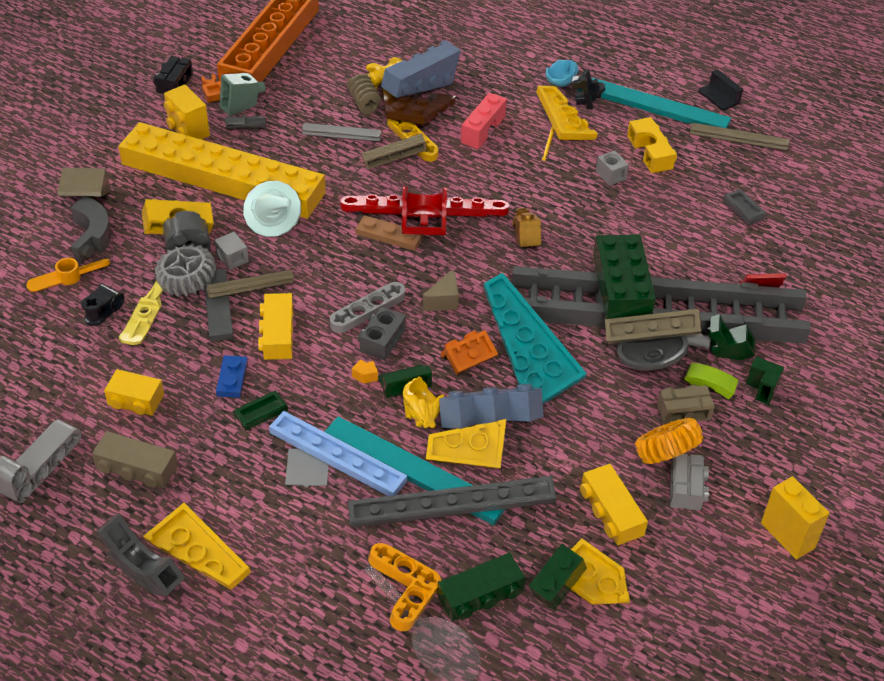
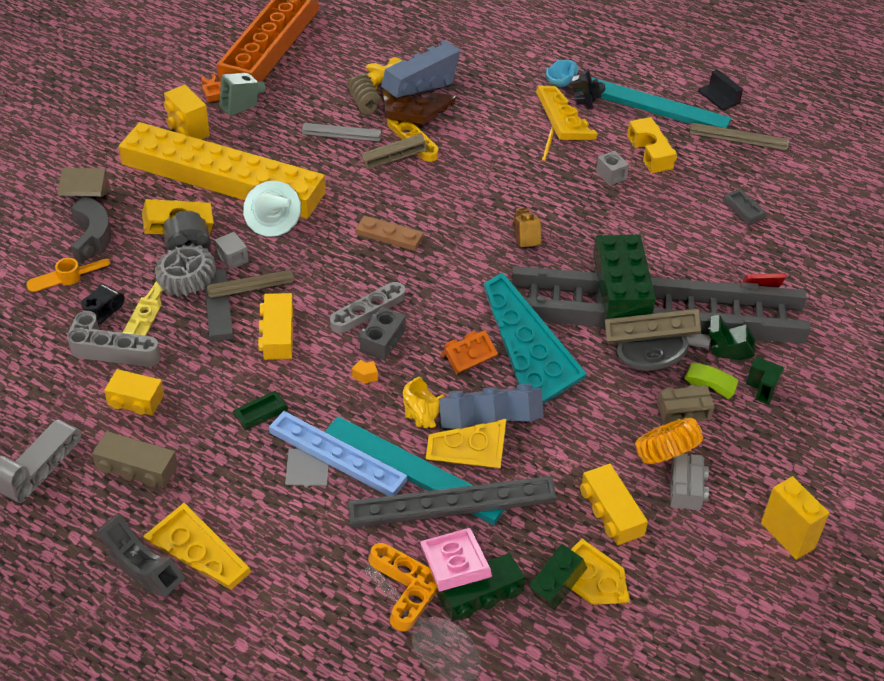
black brick [153,56,193,94] -> none
blue plate [216,355,248,398] -> none
dark grey axle [225,115,266,130] -> none
red piece [340,186,509,235] -> none
dark green panel [378,365,432,398] -> none
dark tan slope [423,270,459,311] -> none
coral arch [461,93,507,149] -> none
none -> light grey beam [67,311,161,367]
none -> bright pink tile [420,528,492,592]

